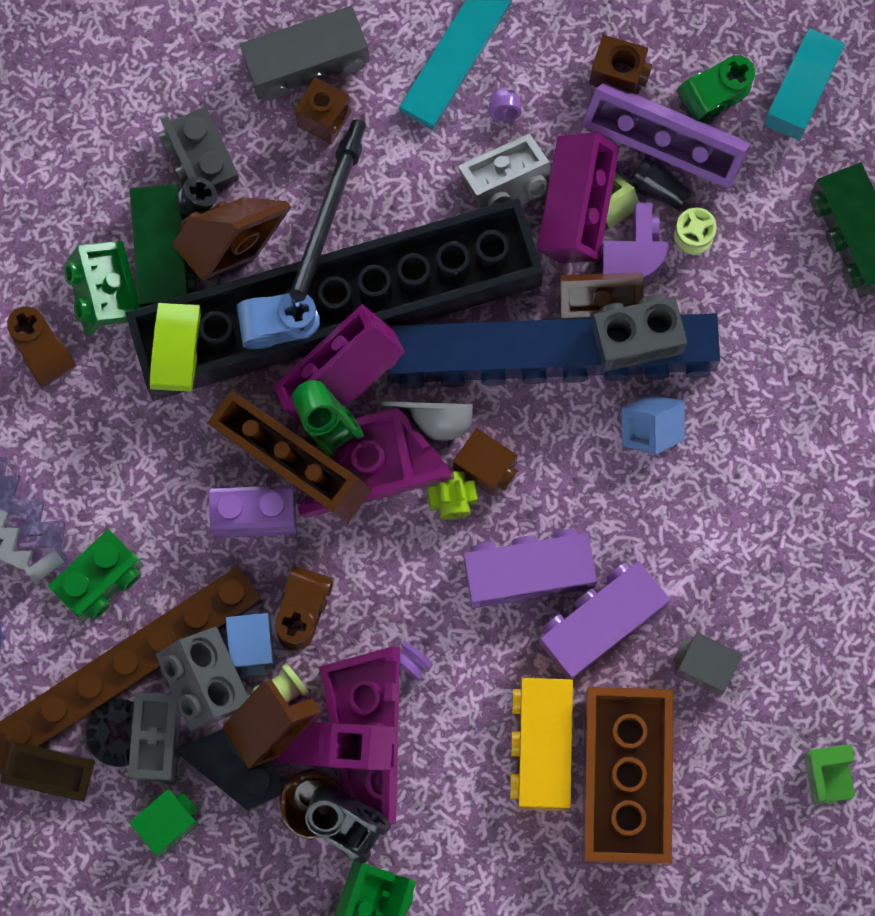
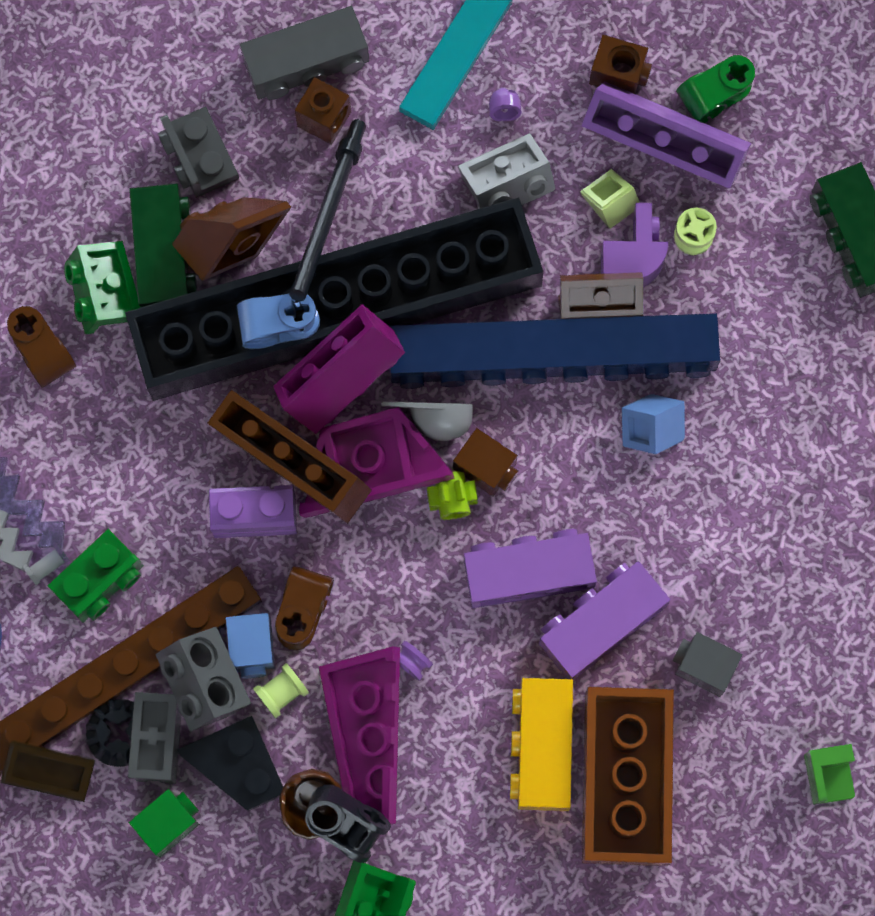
lime slope [150,303,201,392] -> none
black bush [176,177,218,216] -> none
reddish brown panel [223,680,322,769] -> none
magenta slope [273,722,393,770] -> none
green piece [292,380,364,458] -> none
magenta brick [537,132,620,263] -> none
dark grey brick [592,294,687,372] -> none
black cone [629,157,691,210] -> none
teal slope [764,28,845,141] -> none

